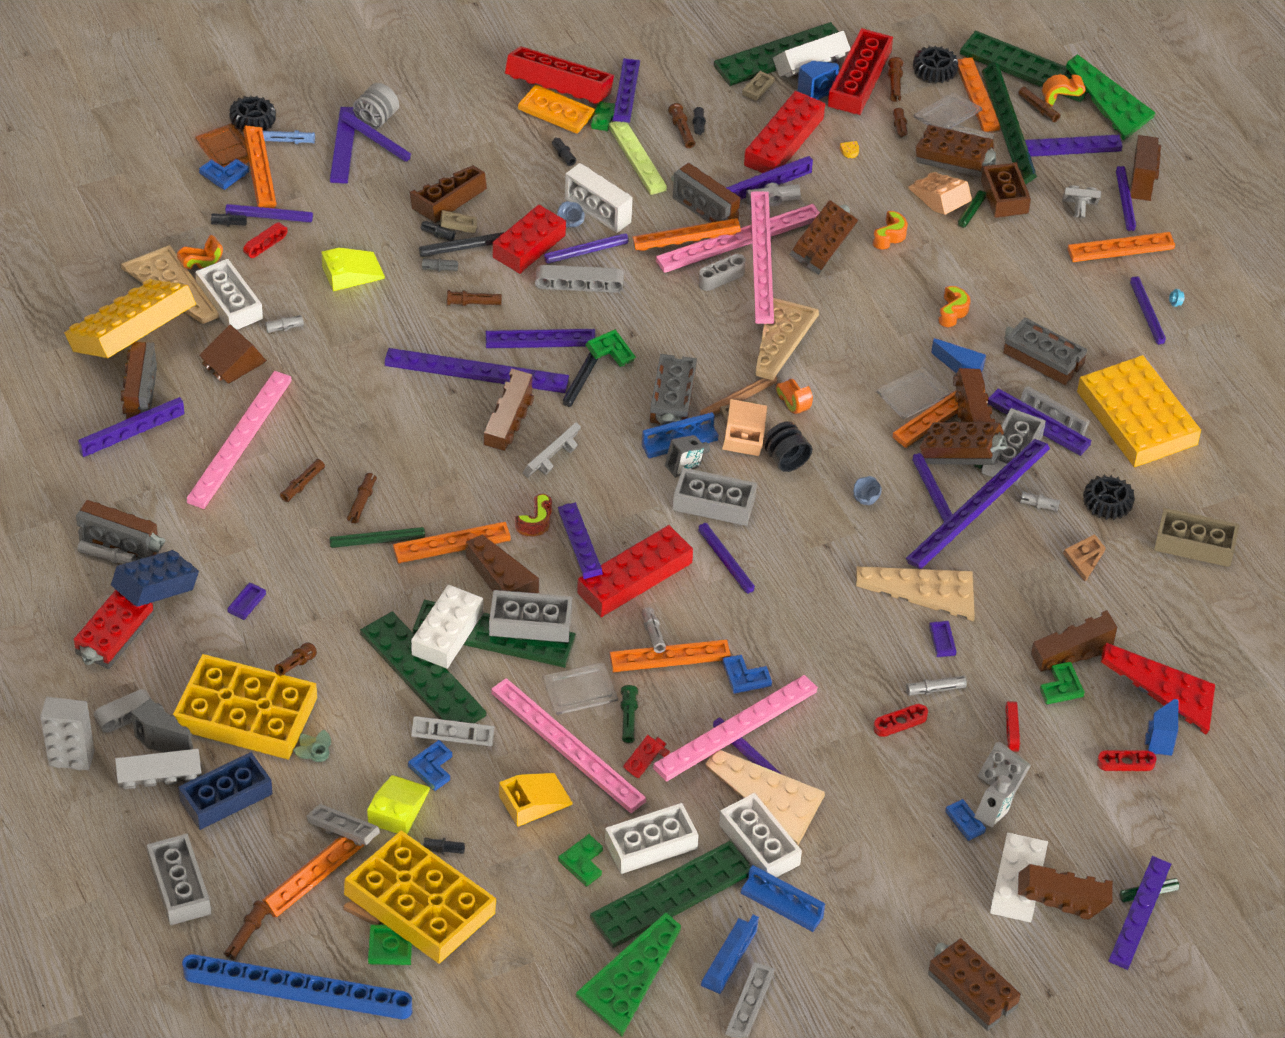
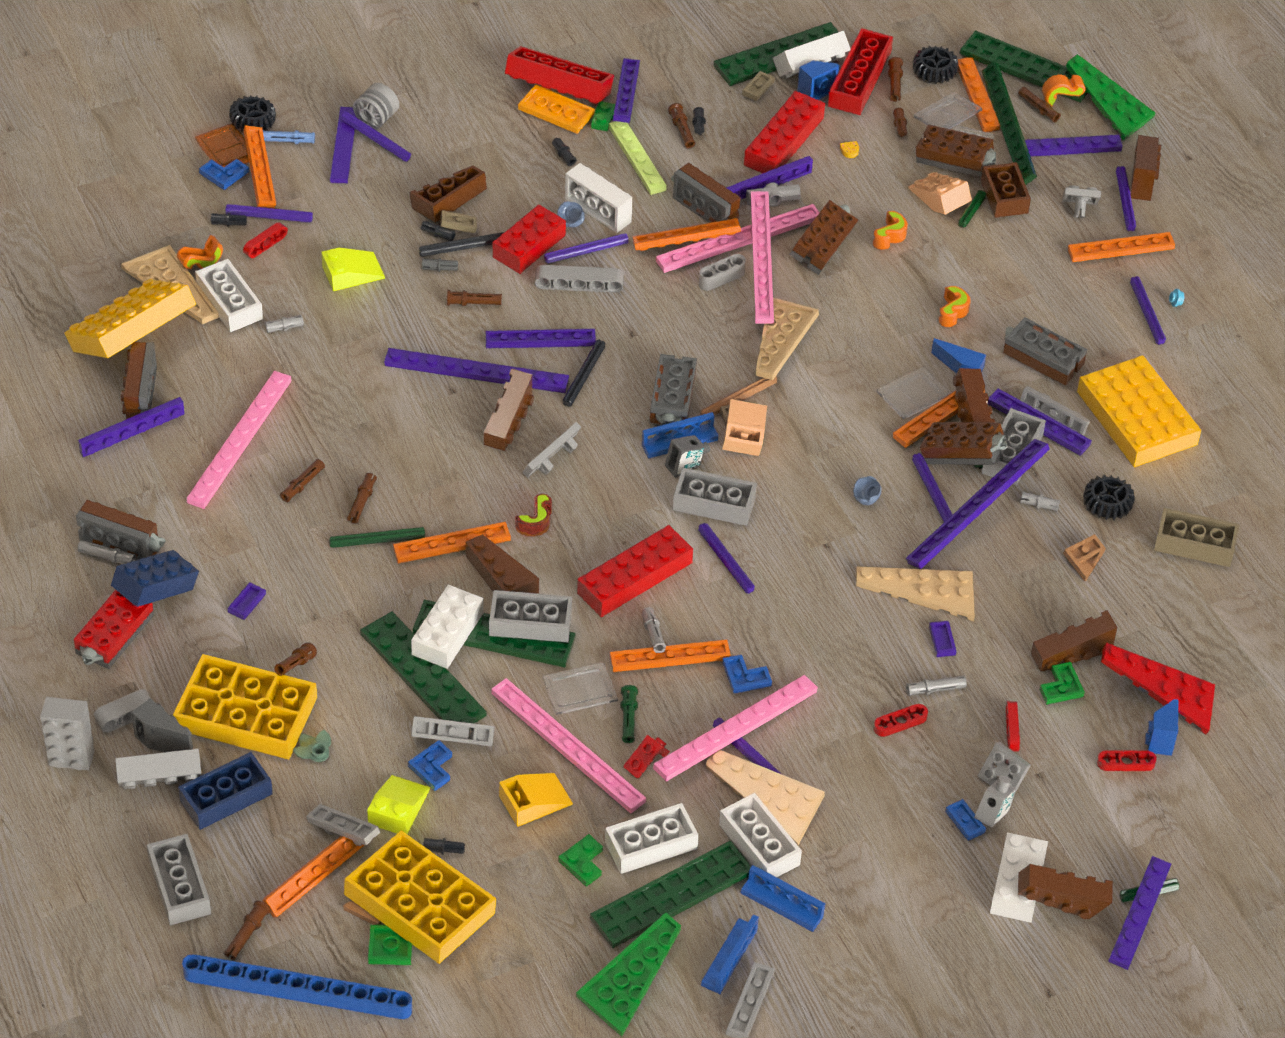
reddish brown slope [199,324,267,384] -> none
dark purple plate [557,502,603,579] -> none
green plate [585,329,636,367] -> none
black wheel [762,421,813,472] -> none
orange animal [776,378,813,414] -> none
reddish brown piece [928,938,1021,1031] -> none

